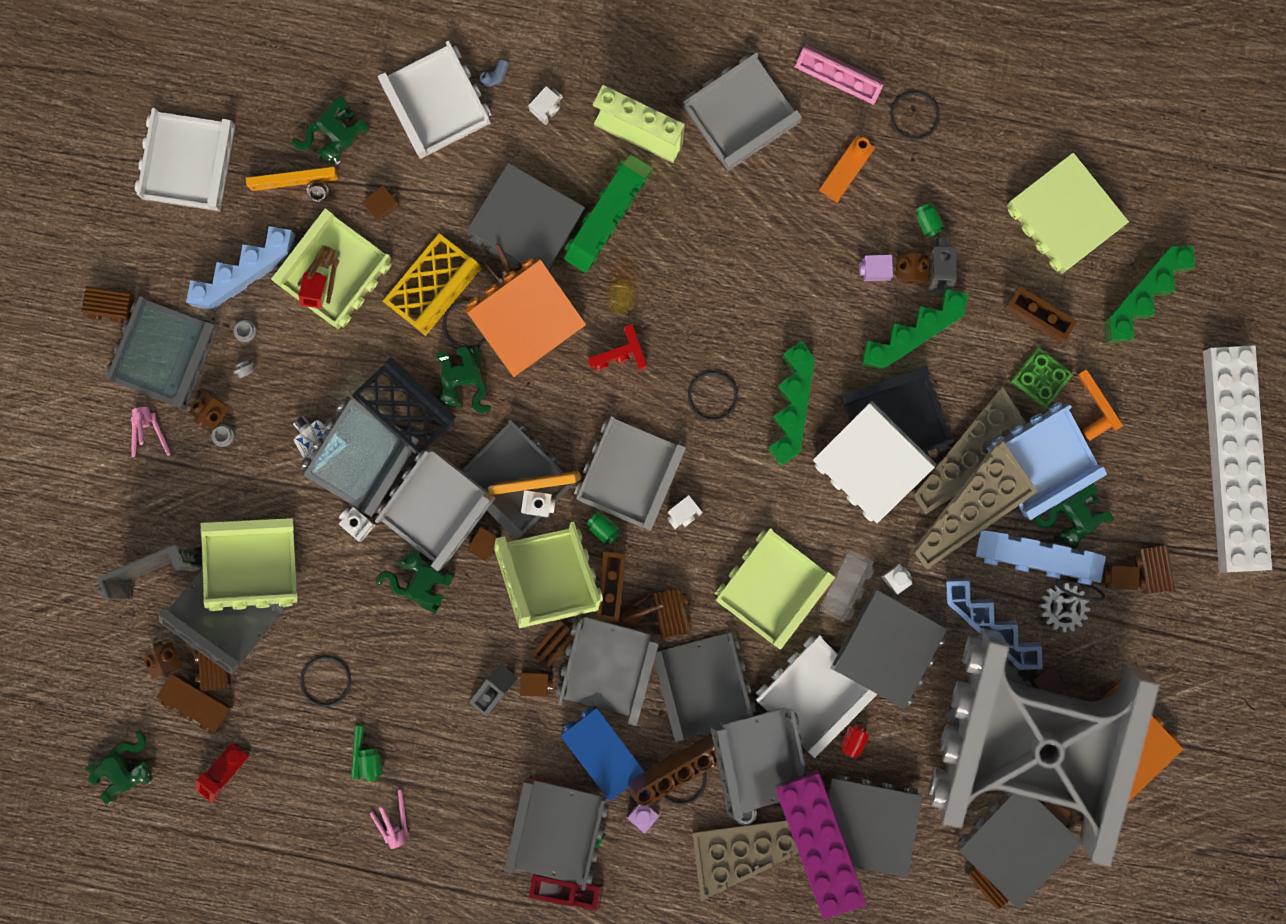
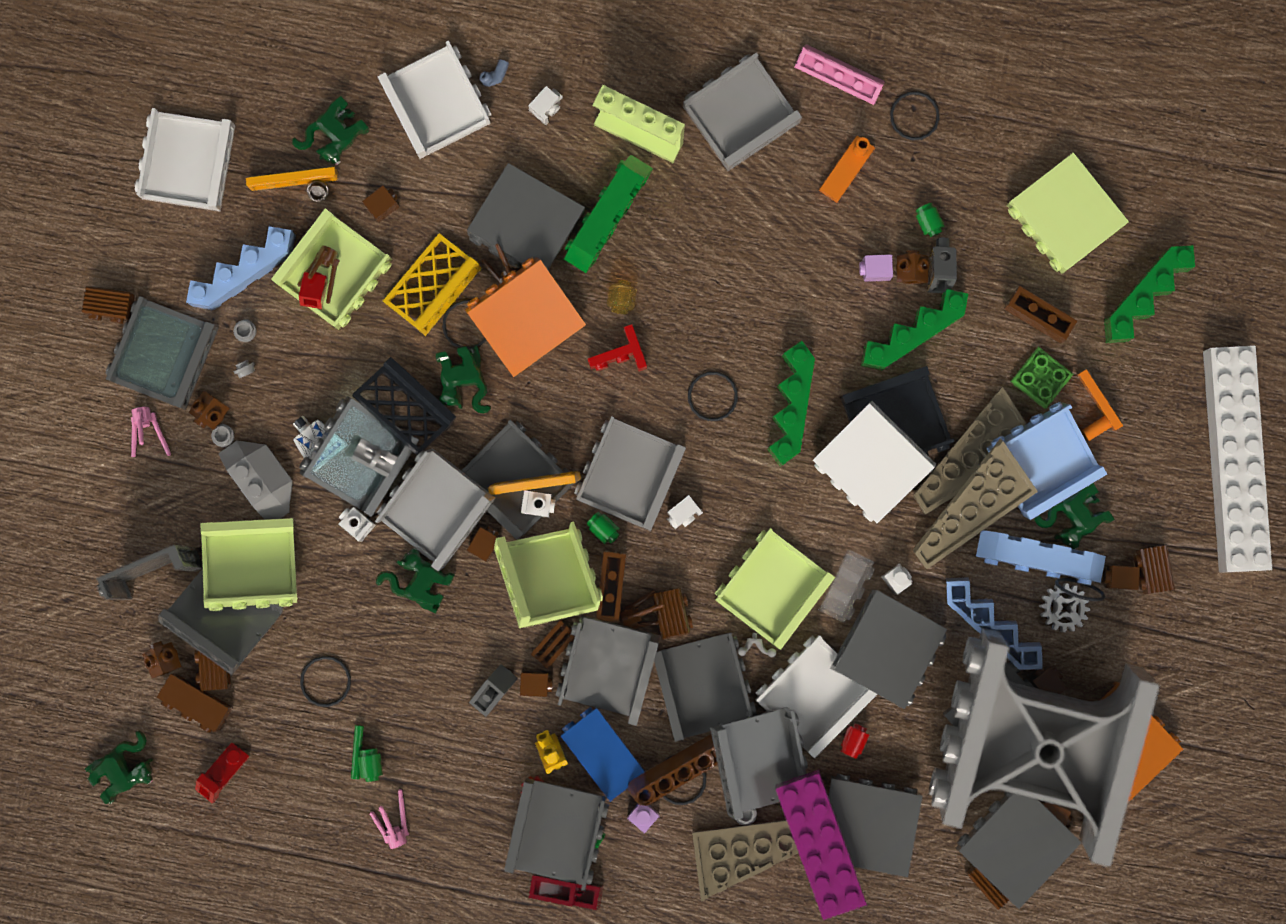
none -> light grey wedge [219,441,293,520]
none -> light grey hips [351,438,398,477]
none -> yellow hips [535,730,568,774]
none -> light grey piece [738,633,776,657]

